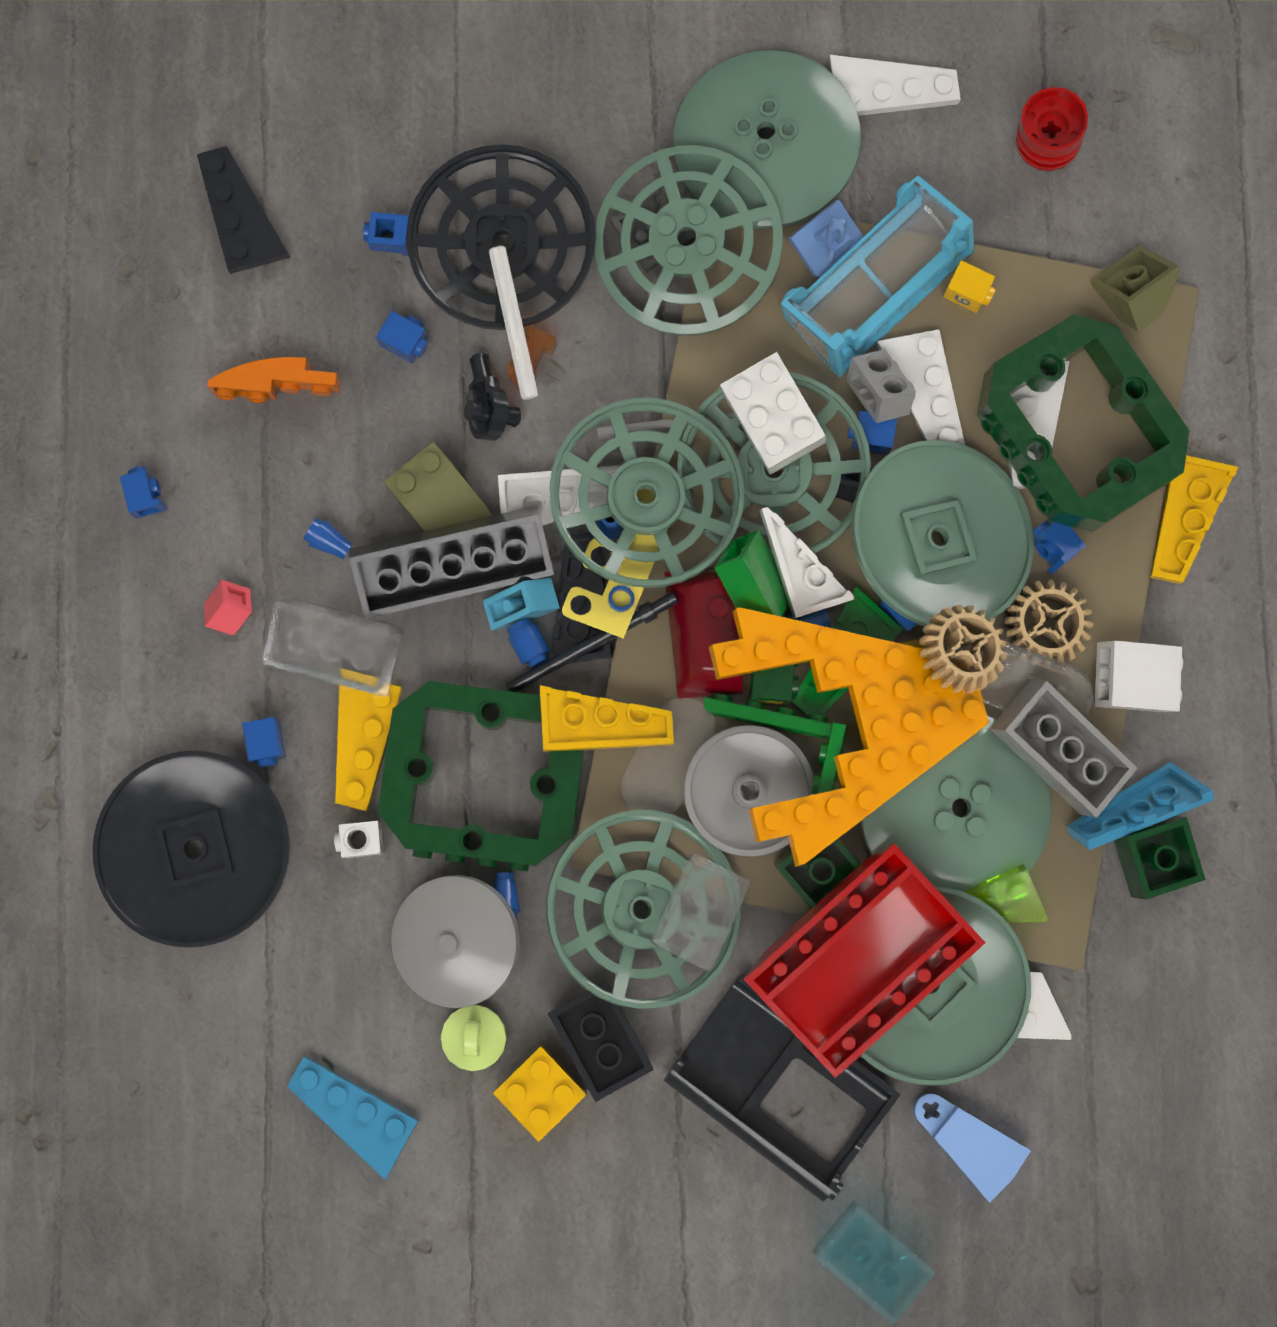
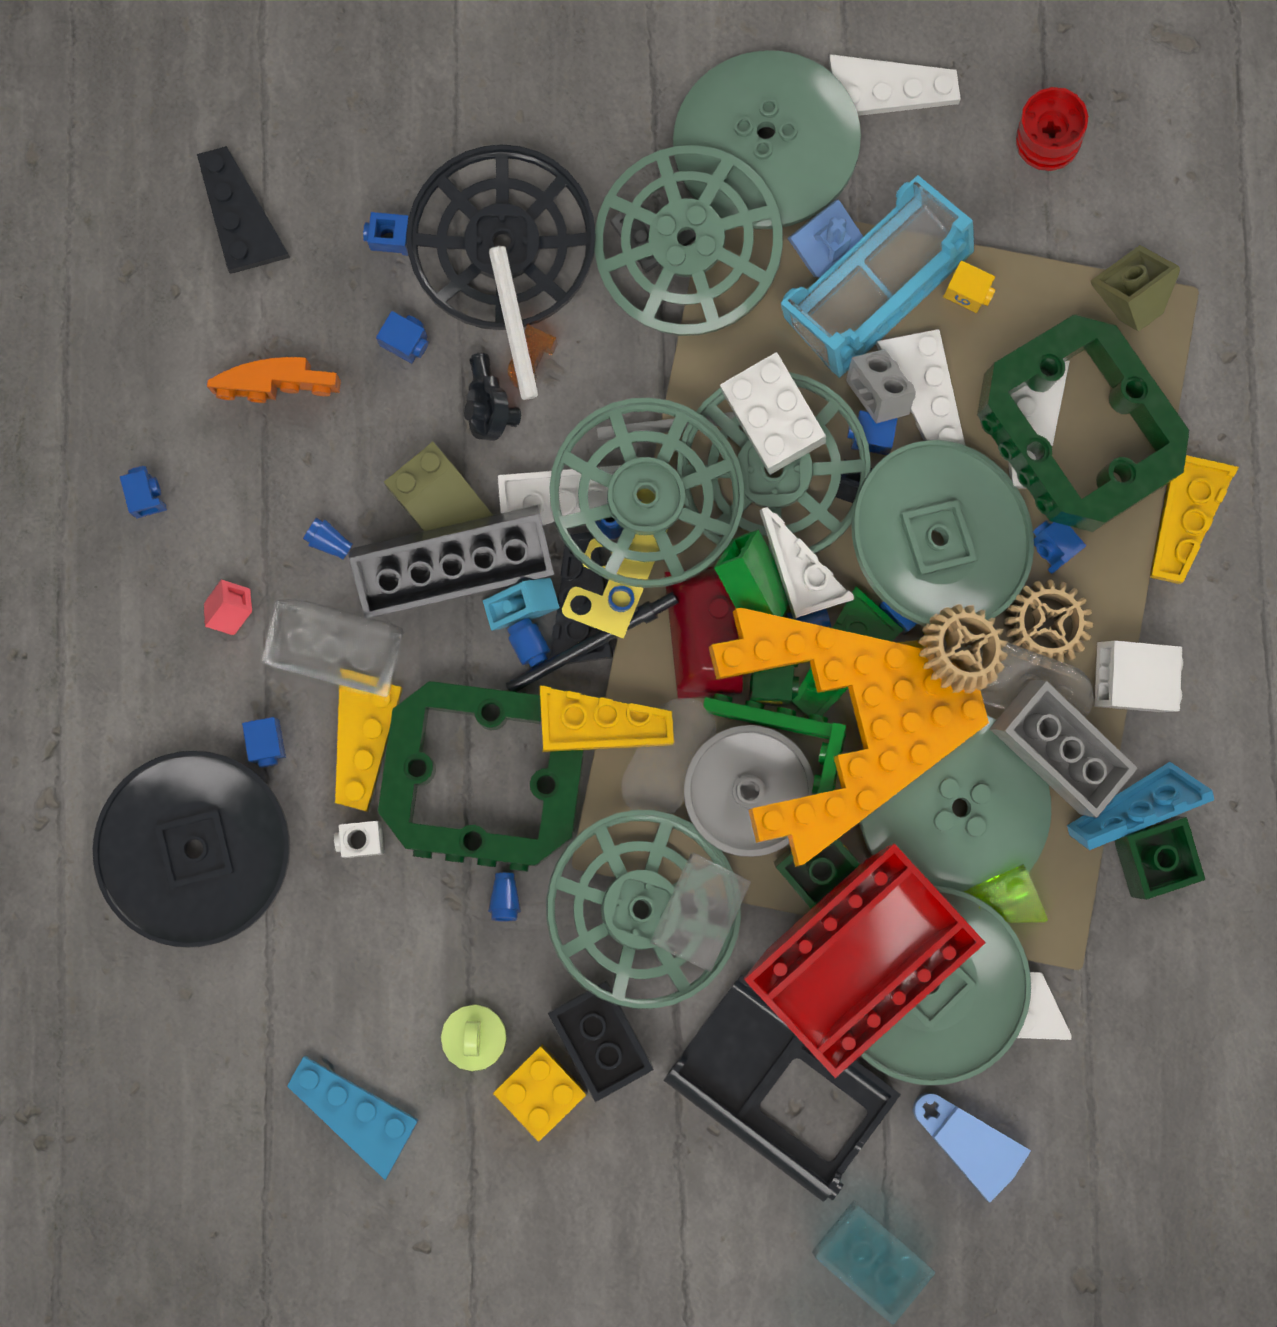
light grey dish [391,875,520,1008] -> none

